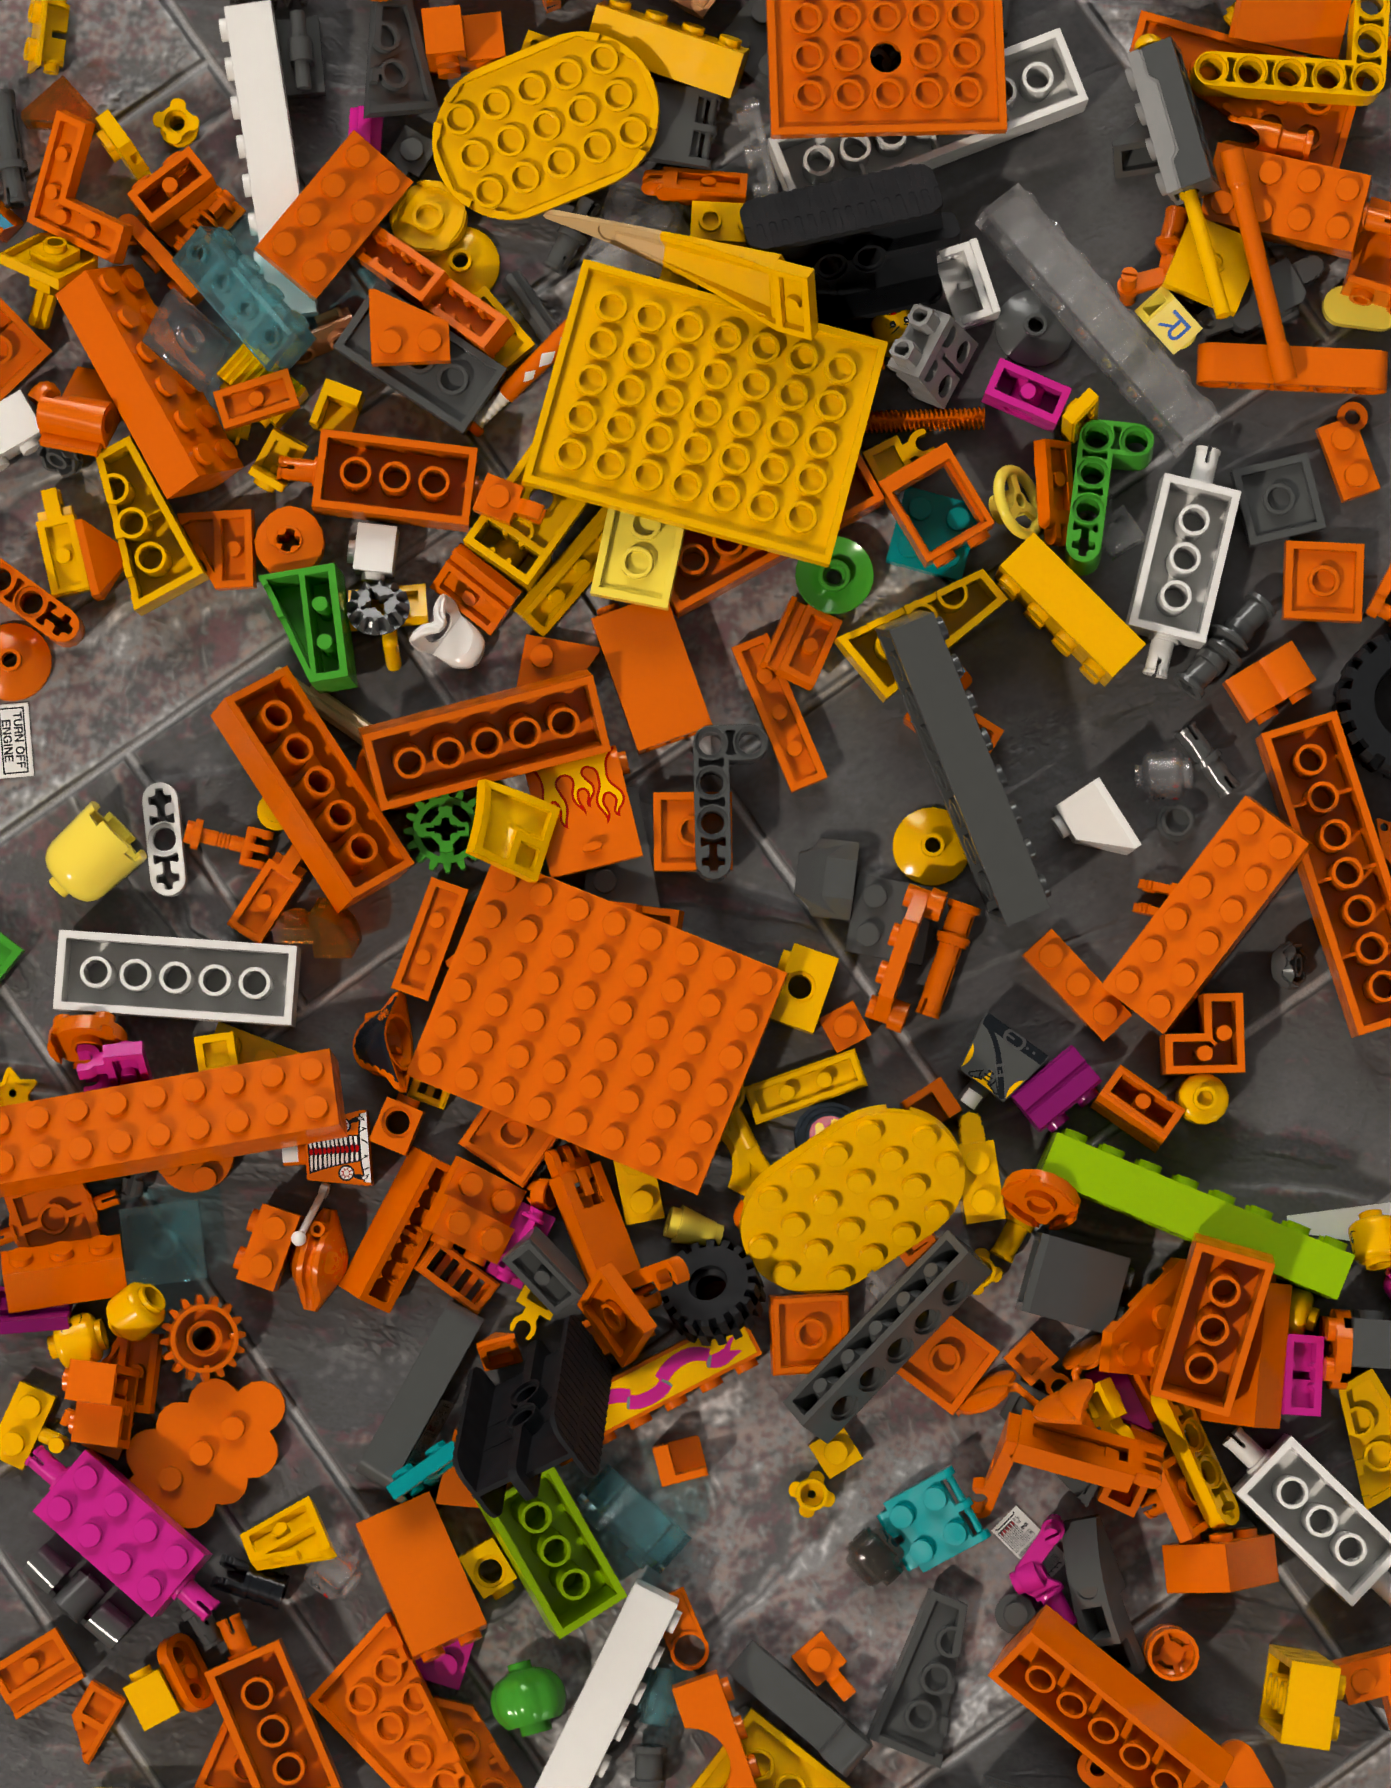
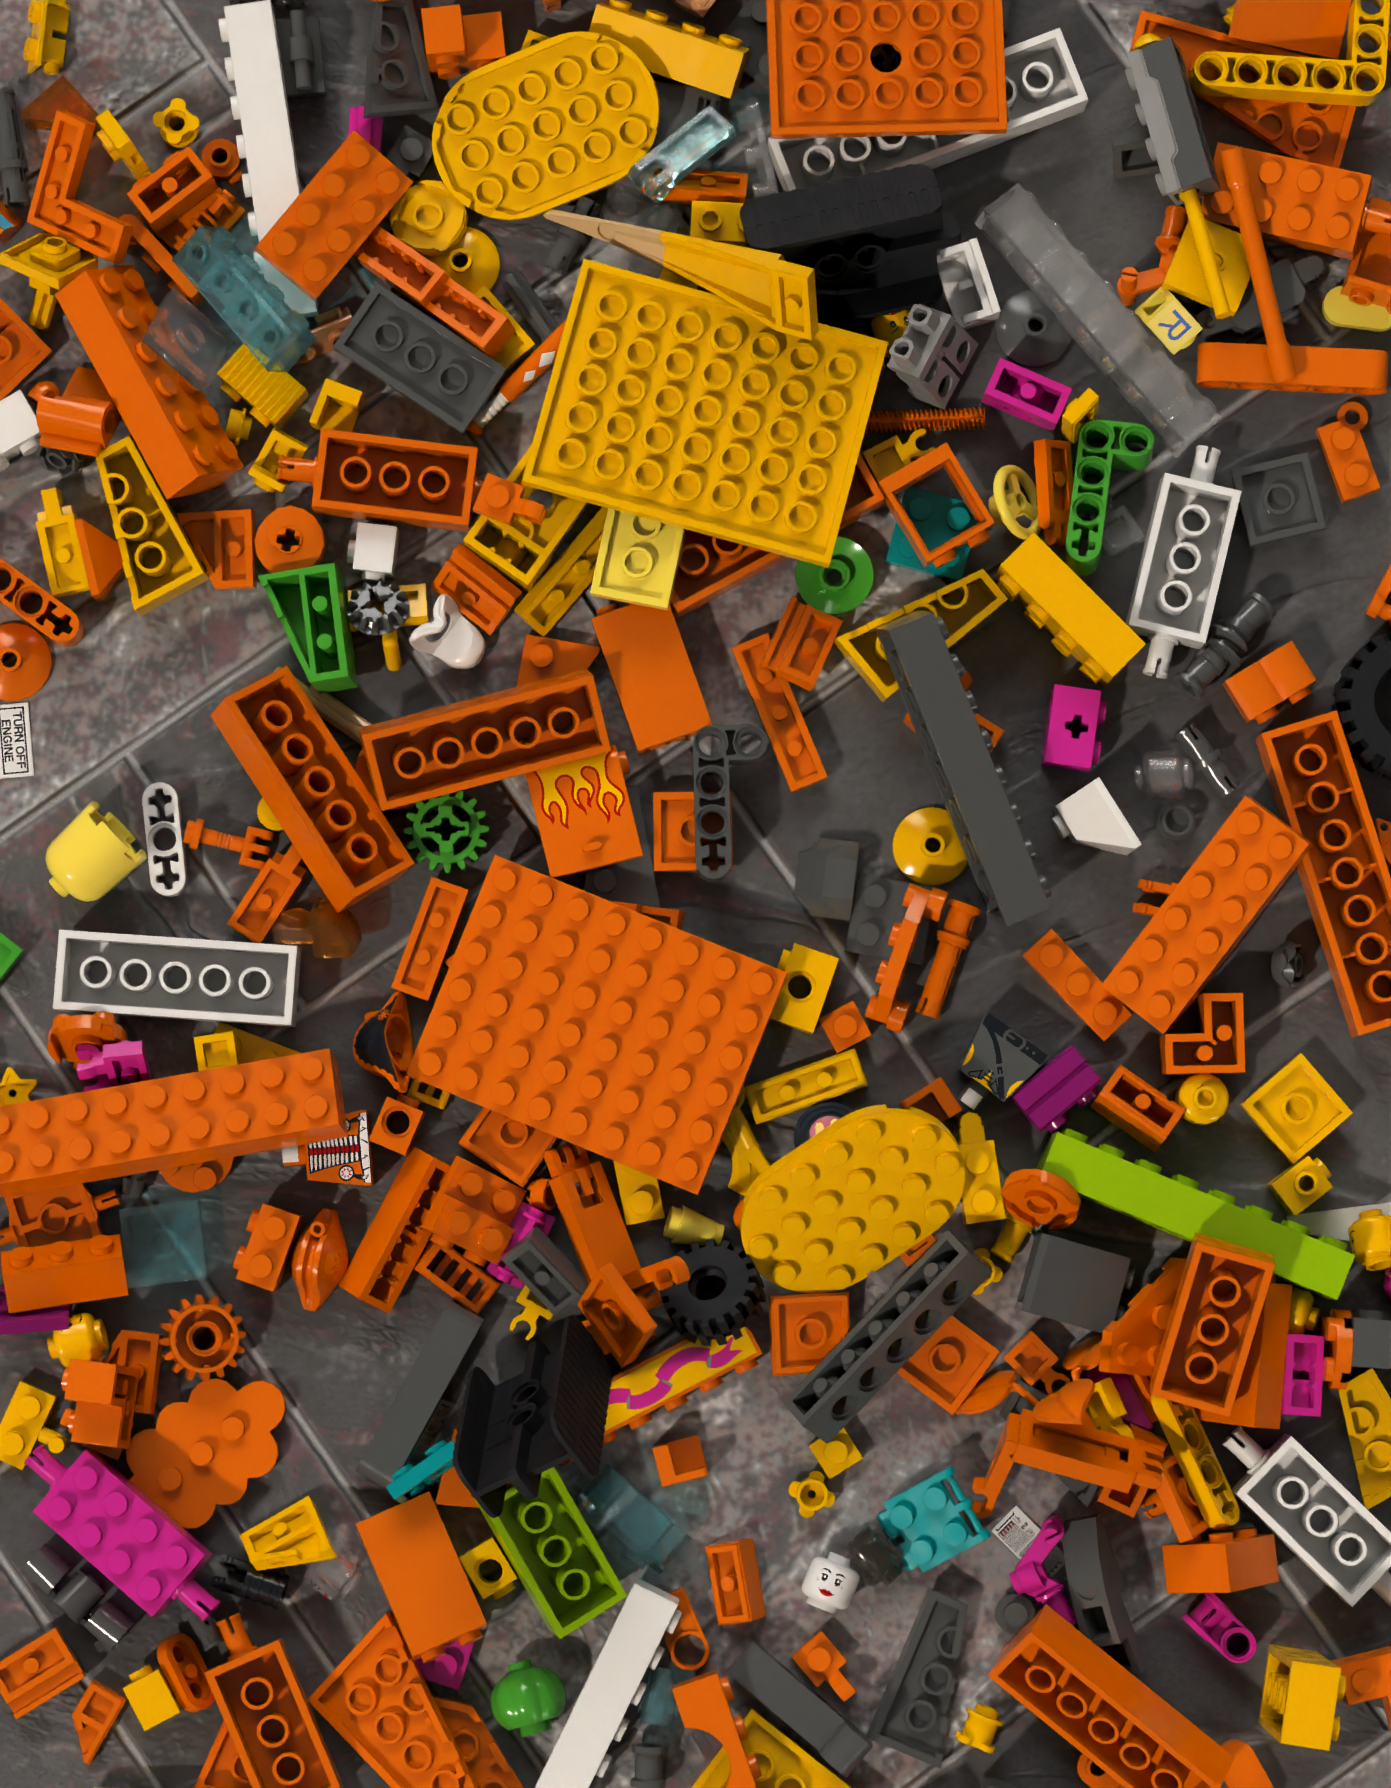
yellow head [106,1282,166,1341] -> none
orange plate [213,368,301,432] -> none
white hinge [291,1182,331,1246] -> none
orange wing [369,289,451,367] -> none
yellow plate [465,779,561,882] -> none
orange slope [476,1332,523,1371] -> none
orange wheel [1141,1623,1200,1681] -> none
orange piece [1222,115,1315,161] -> none
orange plate [1281,540,1365,624] -> none
none -> orange brick [201,138,242,185]
none -> clear light blue plate [628,105,736,203]
none -> orange slope [705,1538,766,1625]
none -> white head [801,1552,860,1614]
none -> yellow brick [955,1703,1004,1754]
none -> dark pink brick [1041,684,1107,772]
none -> dark pink piece [1181,1593,1257,1663]
none -> yellow plate [1240,1053,1353,1165]
none -> yellow brick [1266,1155,1333,1216]

